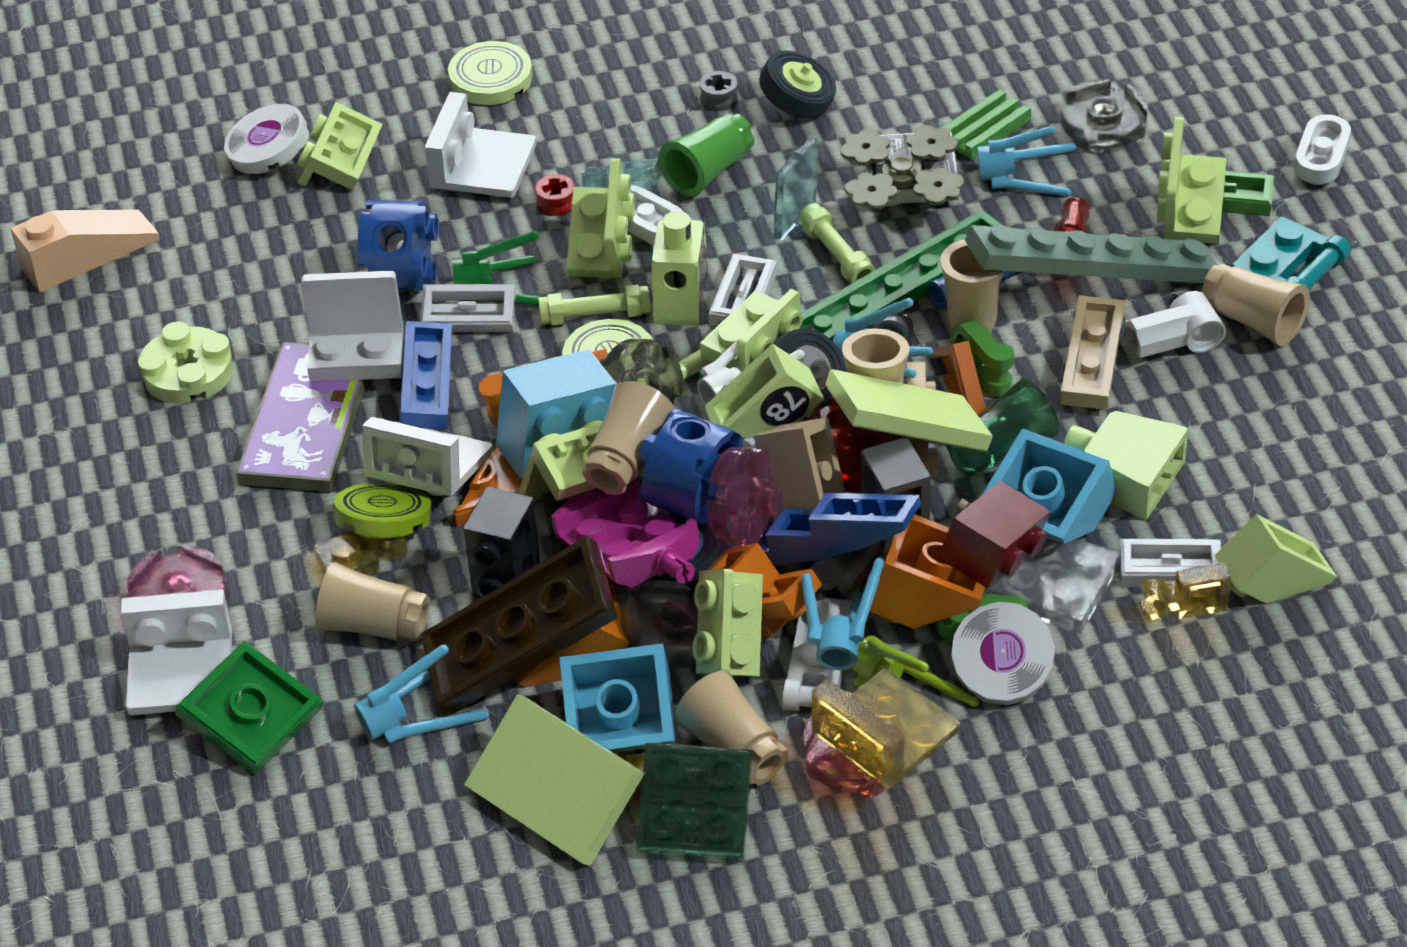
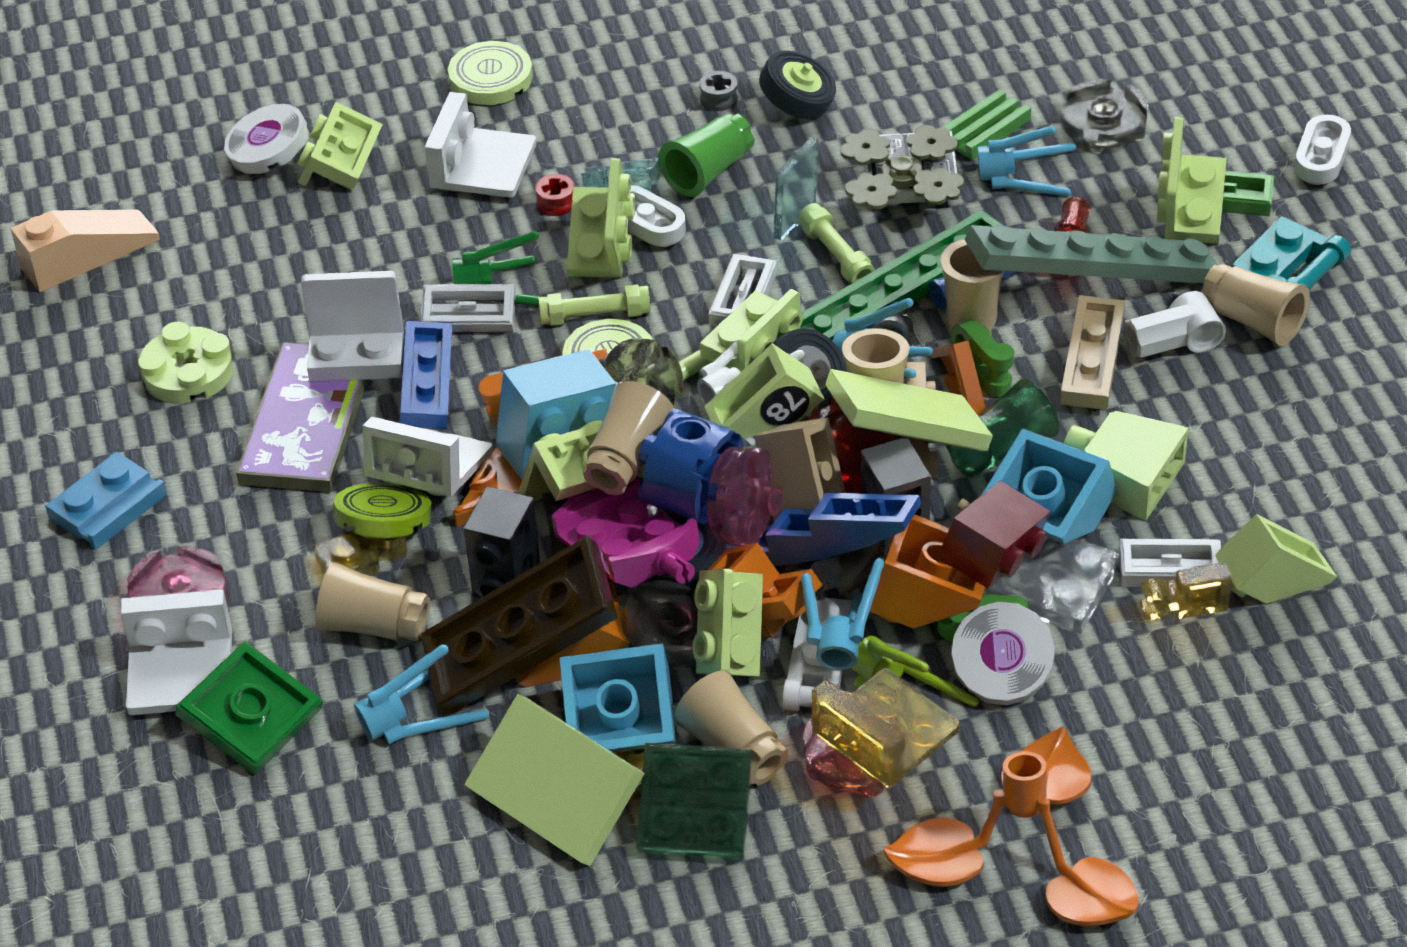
blue brick [357,200,439,291] -> none
yellowish green torso [652,211,708,326] -> none
none -> dark azure plate [45,451,167,550]
none -> orange plant [884,726,1139,926]

